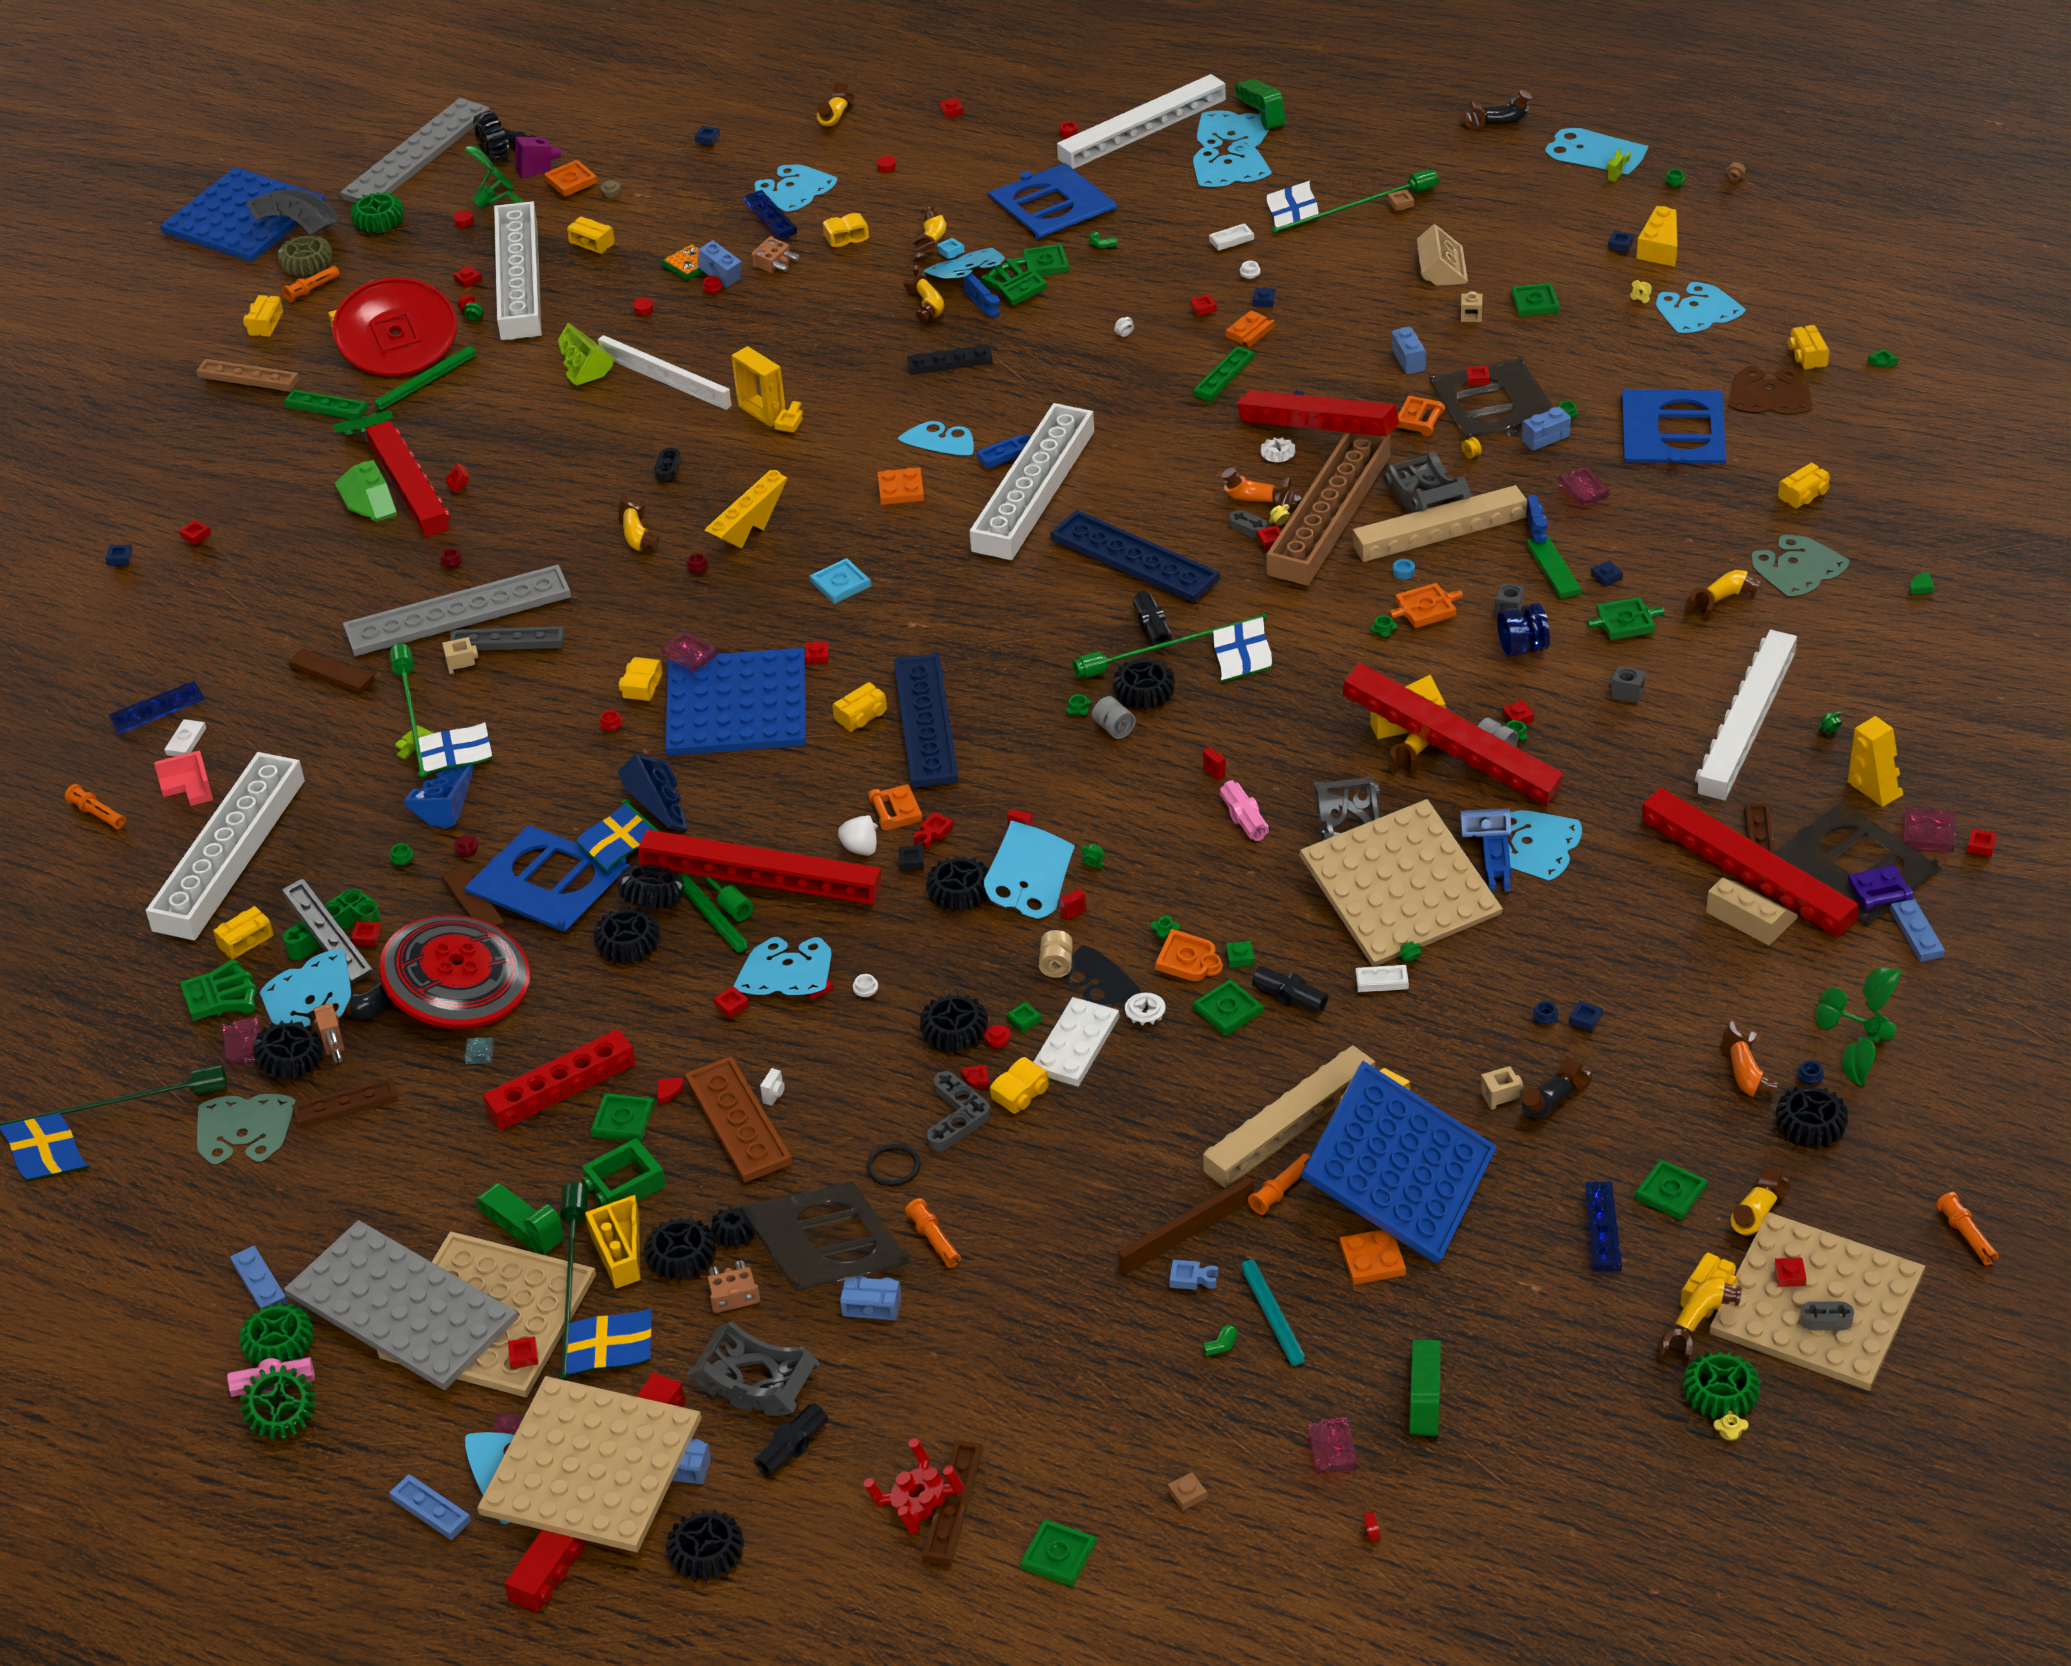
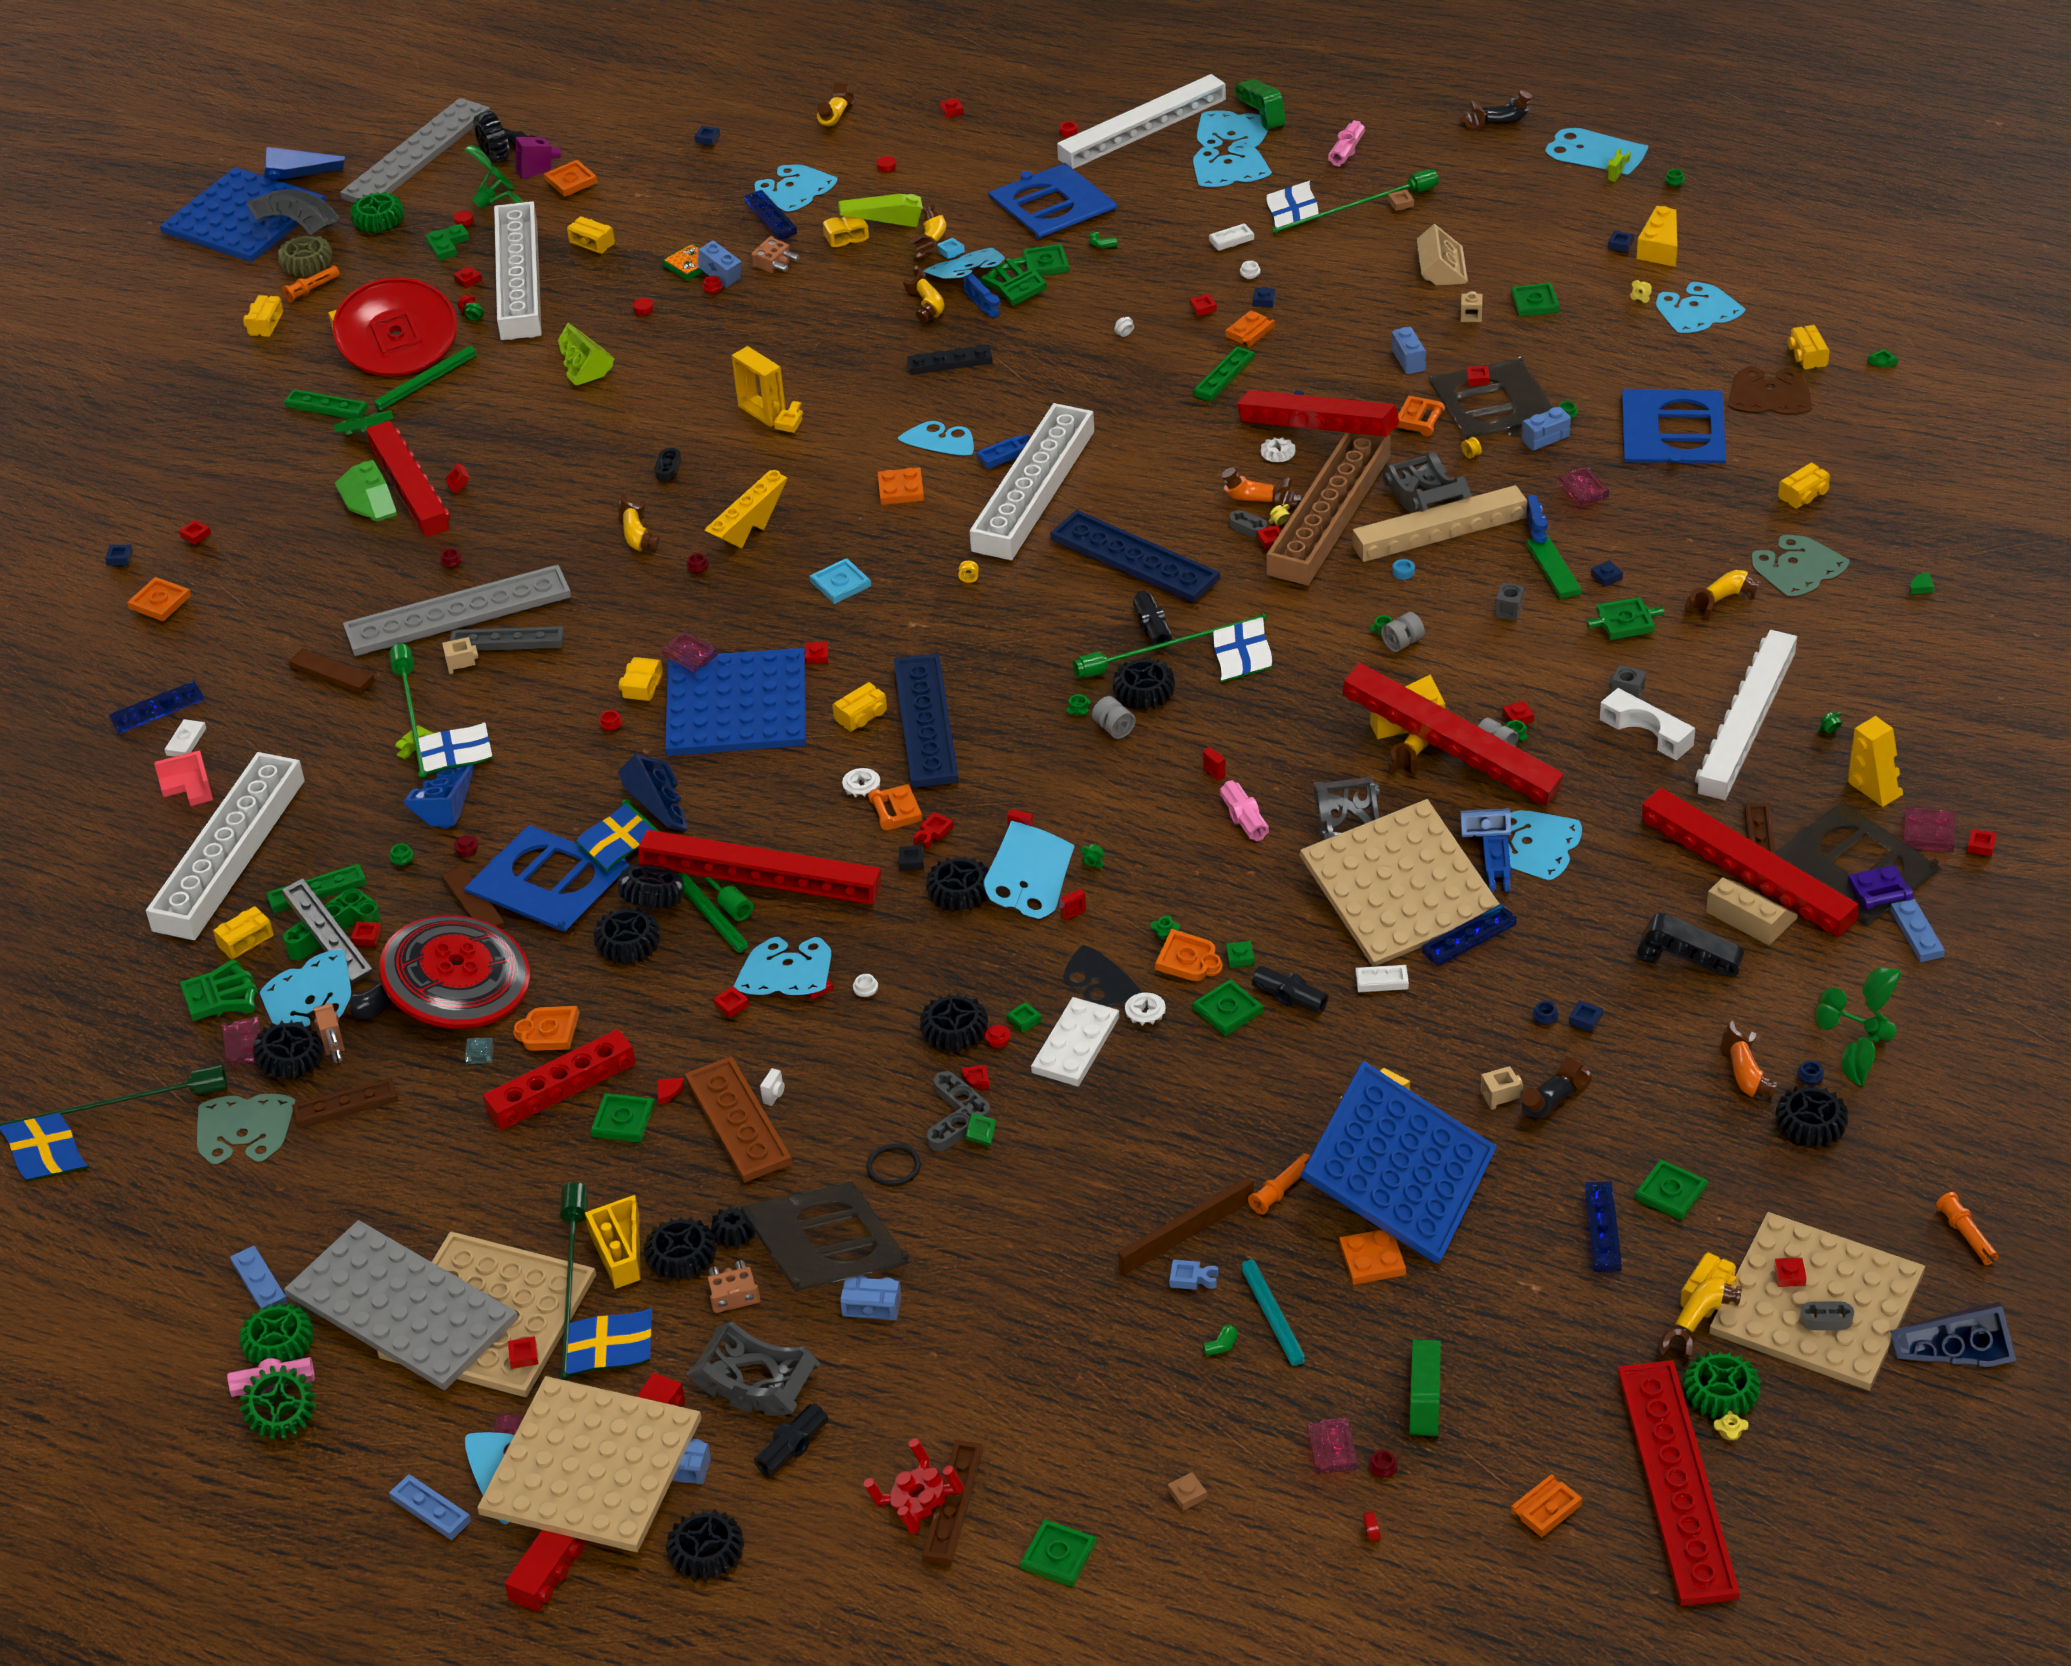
orange pin [65,784,126,830] -> none
medium nougat plate [196,359,300,392] -> none
green beam [475,1183,564,1255] -> none
green window [582,1138,666,1207] -> none
white plate [598,335,732,410] -> none
dark tan plate [601,180,621,198] -> none
white piece [838,815,878,856] -> none
orange pin [905,1198,961,1268] -> none
yellow brick [990,1057,1049,1114] -> none
tan wheel [1039,930,1073,978] -> none
tan brick [1203,1045,1375,1189] -> none
orange plate [1388,583,1463,628] -> none
green plate [1398,941,1422,963] -> none
clear blue wheel [1497,603,1550,657] -> none
medium nougat plate [1726,162,1746,181] -> none
piece [1731,1165,1791,1236] -> none
none -> orange plate [127,577,191,621]
none -> wedge [263,147,345,180]
none -> green tile [266,864,367,914]
none -> green plate [425,224,469,261]
none -> orange plate [513,1006,580,1051]
none -> lime wedge [838,194,923,228]
none -> white gear [842,768,880,798]
none -> yellow bush [958,561,979,583]
none -> green tile [964,1113,997,1146]
none -> bright pink piece [1328,120,1365,167]
none -> dark red plate [1369,1450,1397,1478]
none -> light grey wheel [1381,612,1425,652]
none -> clear blue plate [1422,904,1517,967]
none -> orange plate [1511,1474,1582,1537]
none -> white arch [1600,688,1695,760]
none -> red plate [1618,1360,1740,1606]
none -> black beam [1637,913,1744,977]
none -> dark blue wedge [1890,1302,2016,1367]

